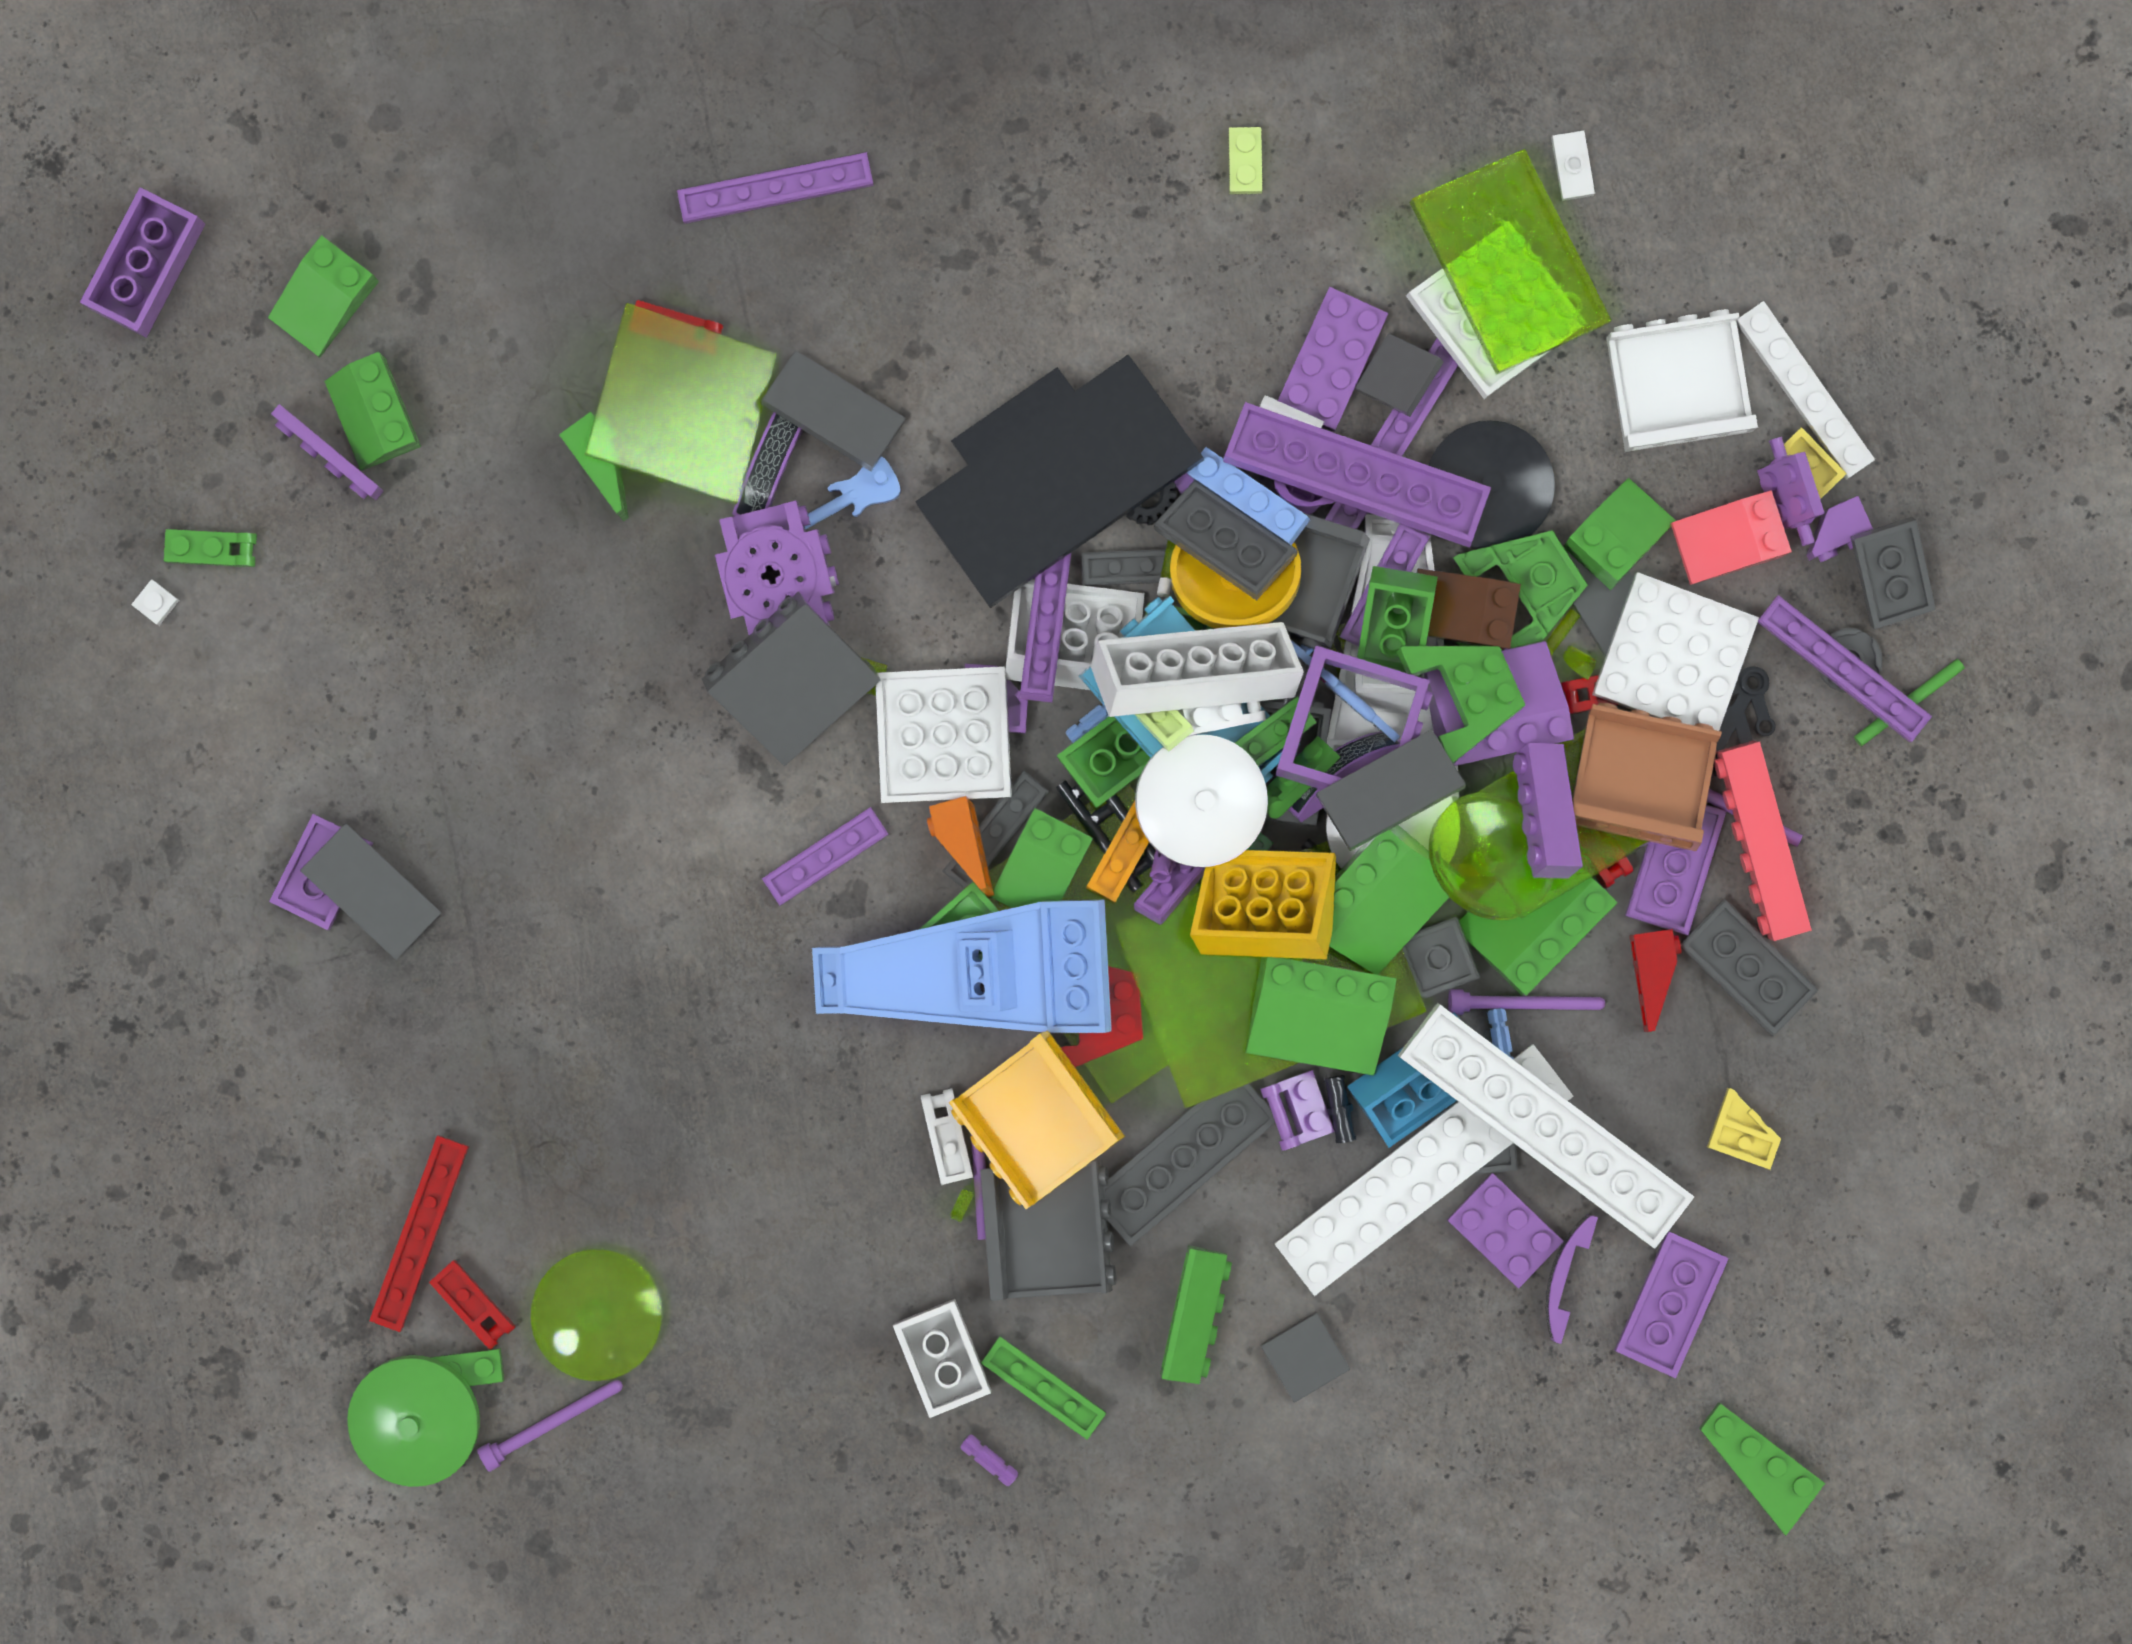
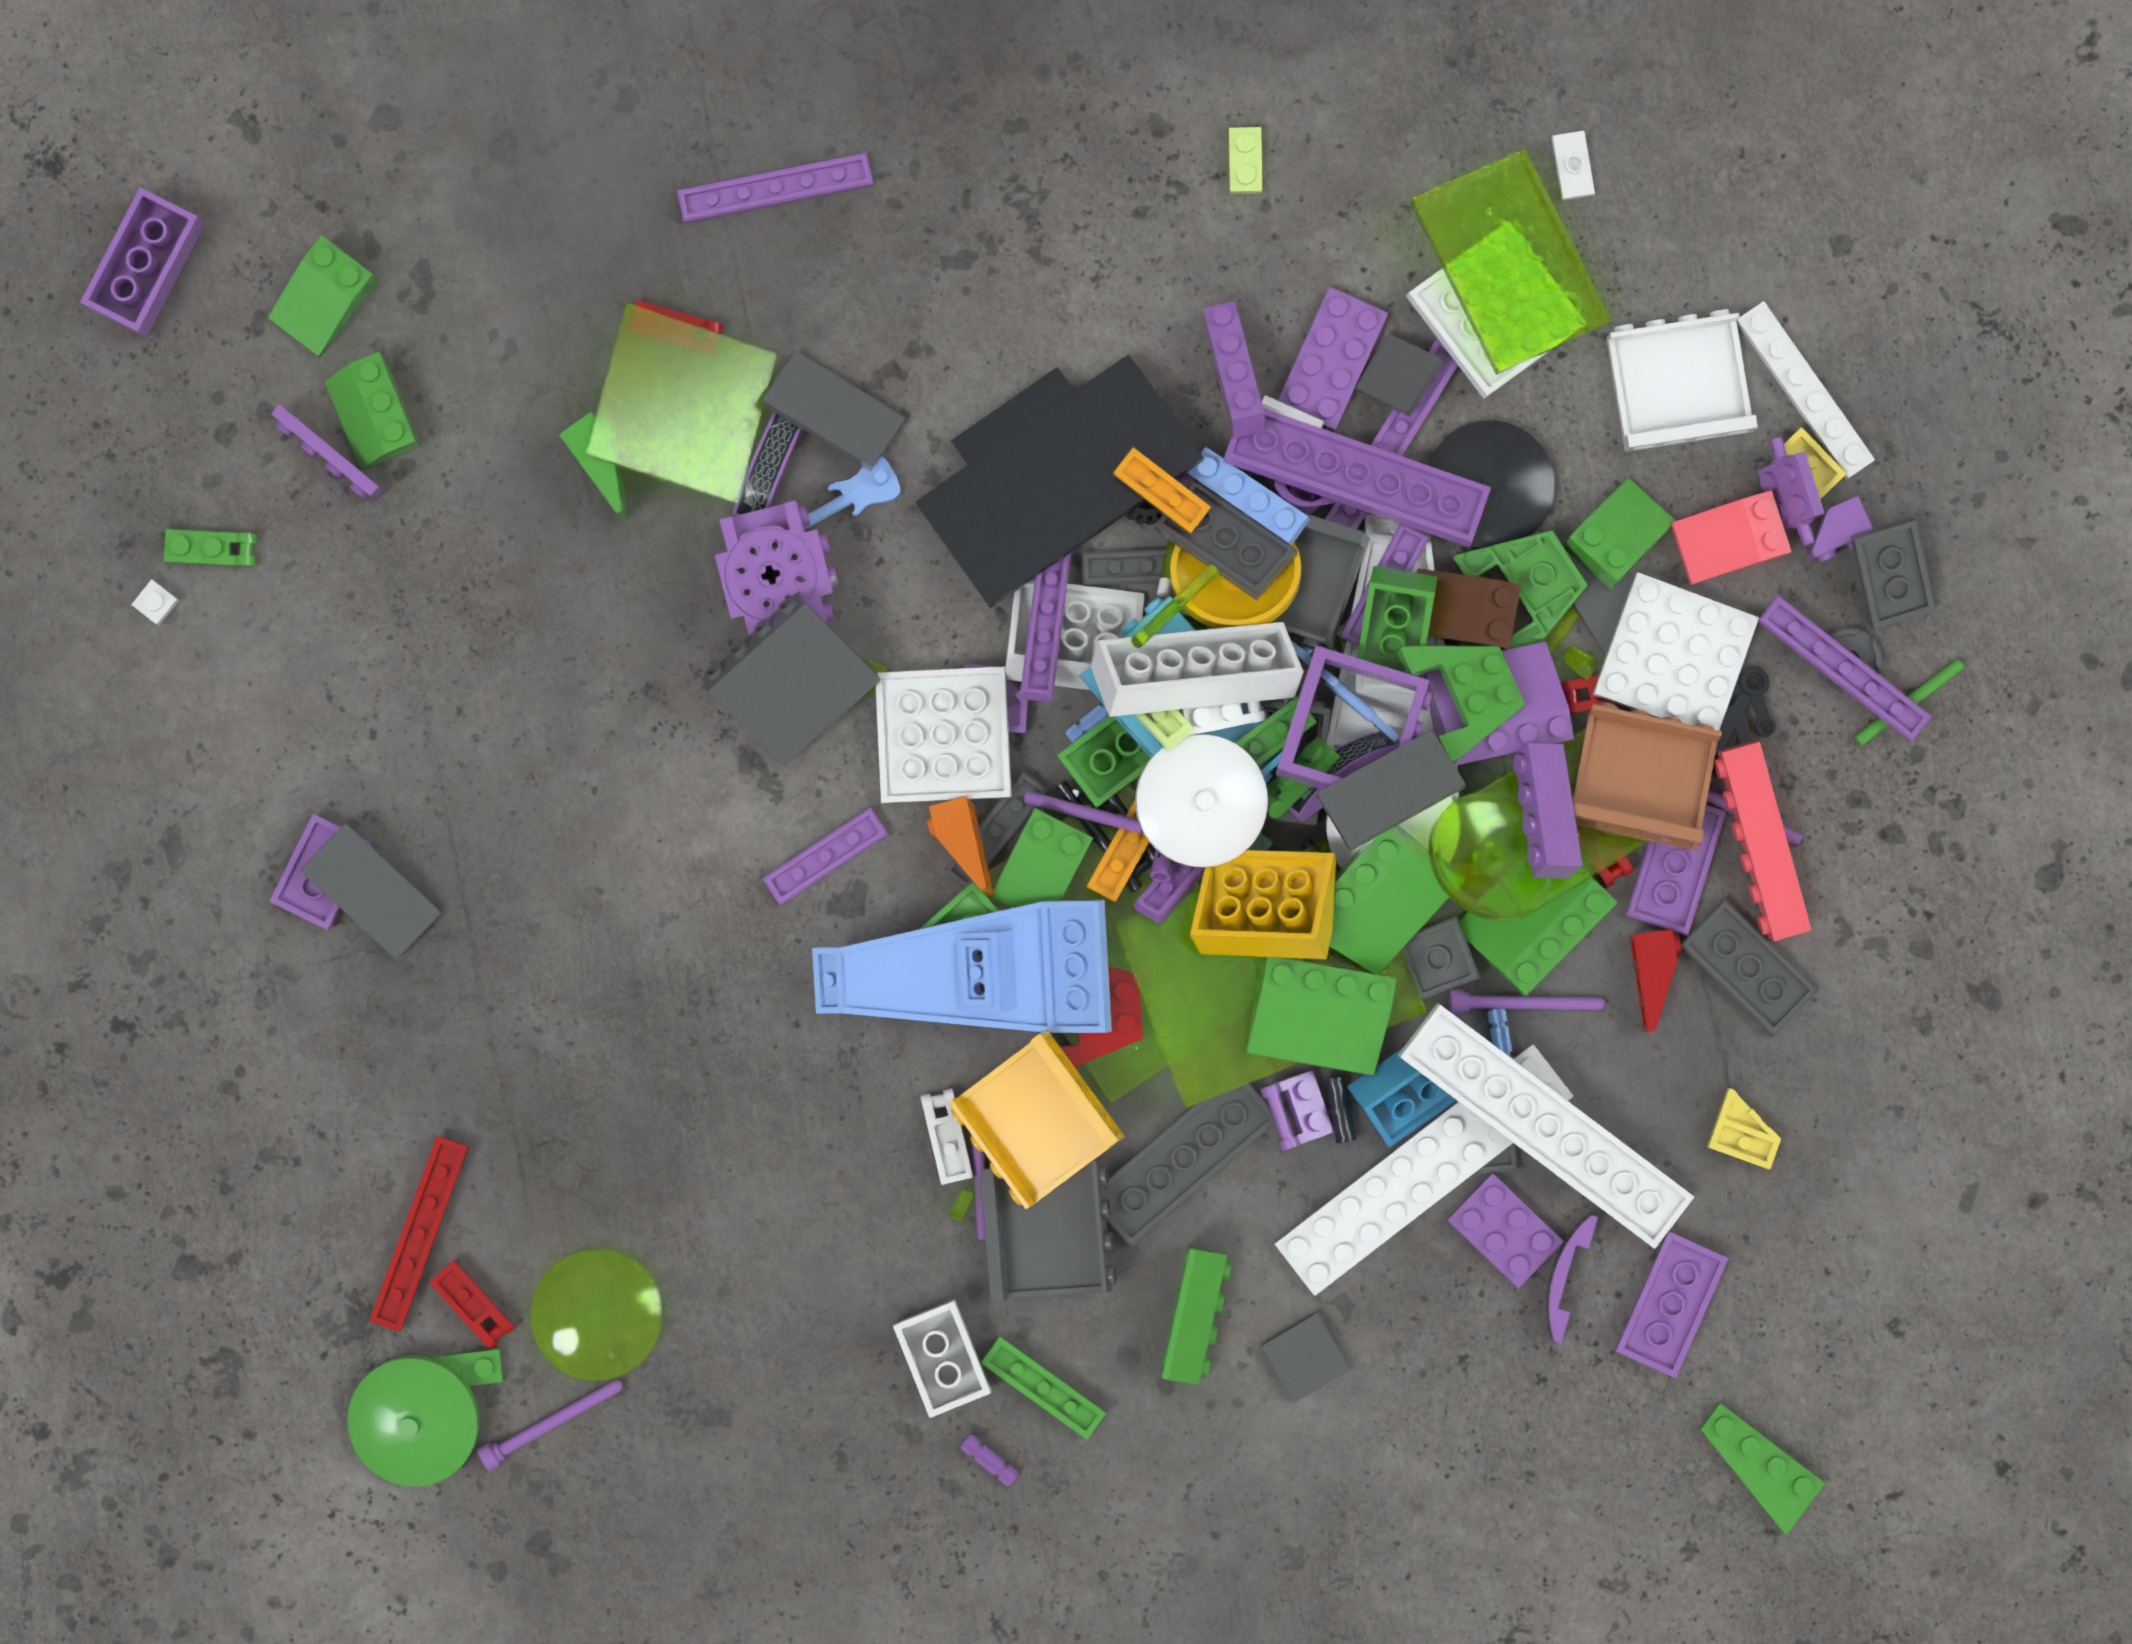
none -> medium lavender bar [1024,791,1144,834]
none -> light orange plate [1113,447,1211,534]
none -> clear neon green bar [1131,565,1218,648]
none -> medium lavender brick [1203,301,1265,438]

